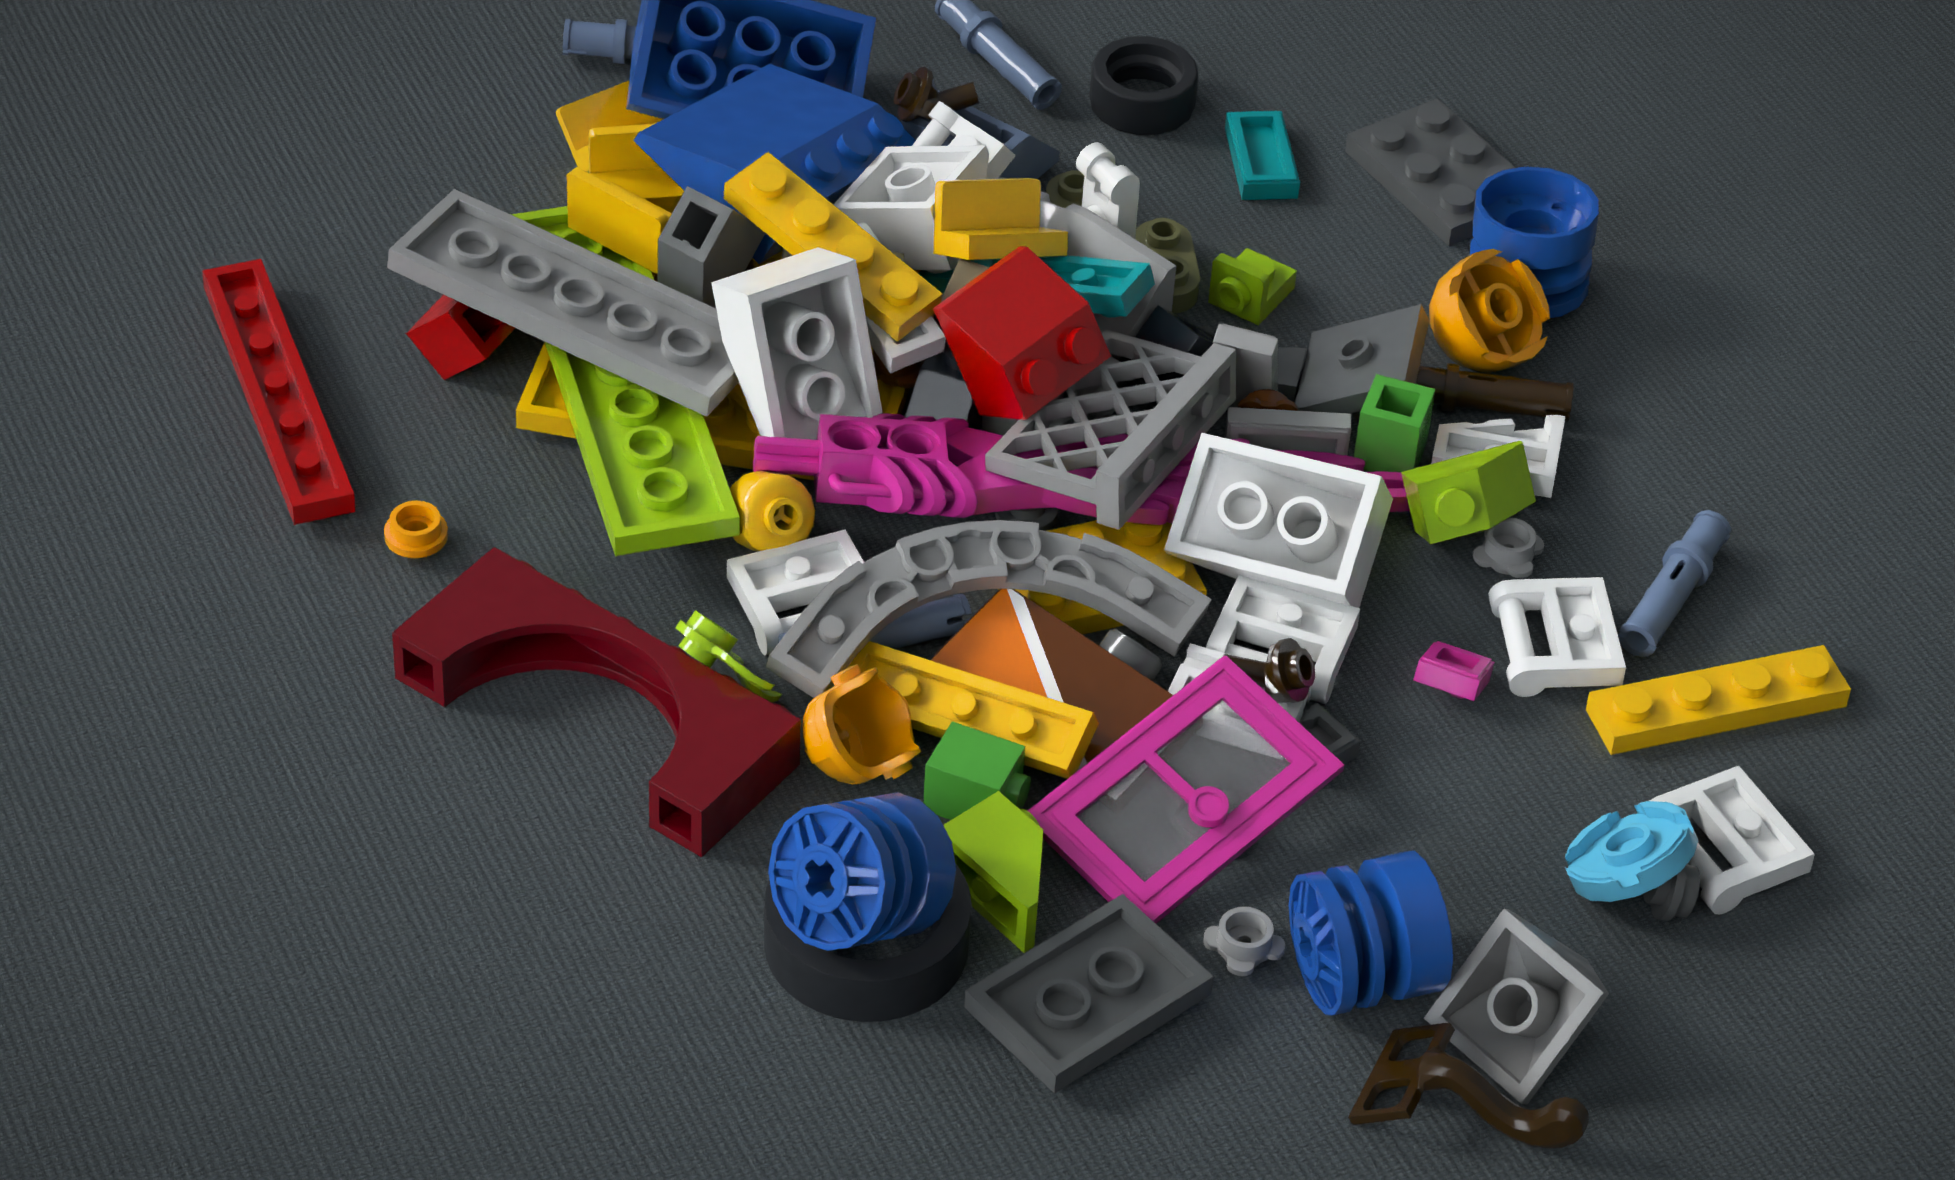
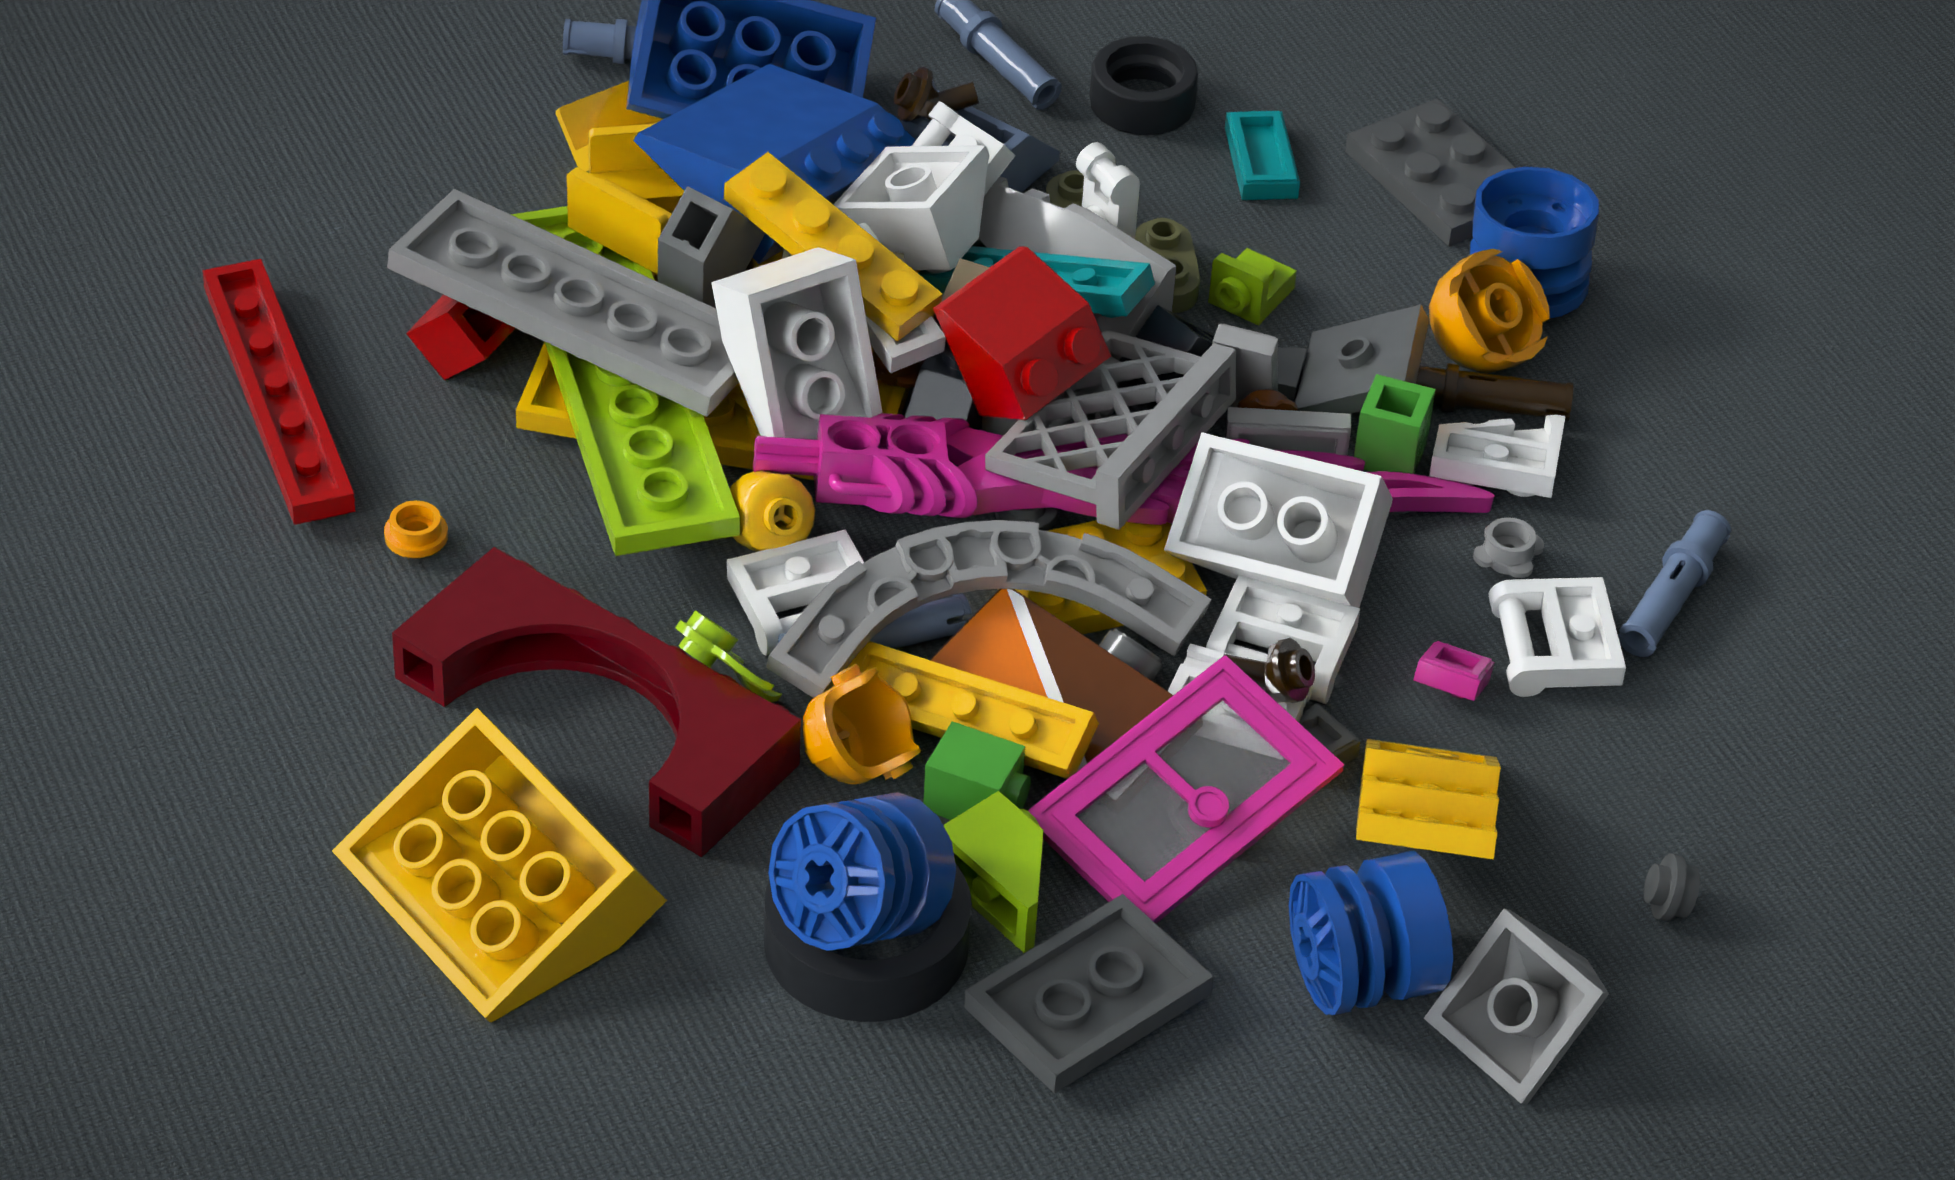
yellow panel [933,178,1068,260] -> none
light grey plate [1203,907,1285,976] -> none
dark brown piece [1348,1022,1589,1148] -> none
lime slope [1401,441,1536,544] -> none
medium azure tile [1565,801,1698,902] -> none
yellow plate [1586,645,1851,755] -> none
white plate [1649,766,1815,915] -> none
none -> yellow slope [332,708,667,1023]
none -> yellow slope [1356,739,1501,860]

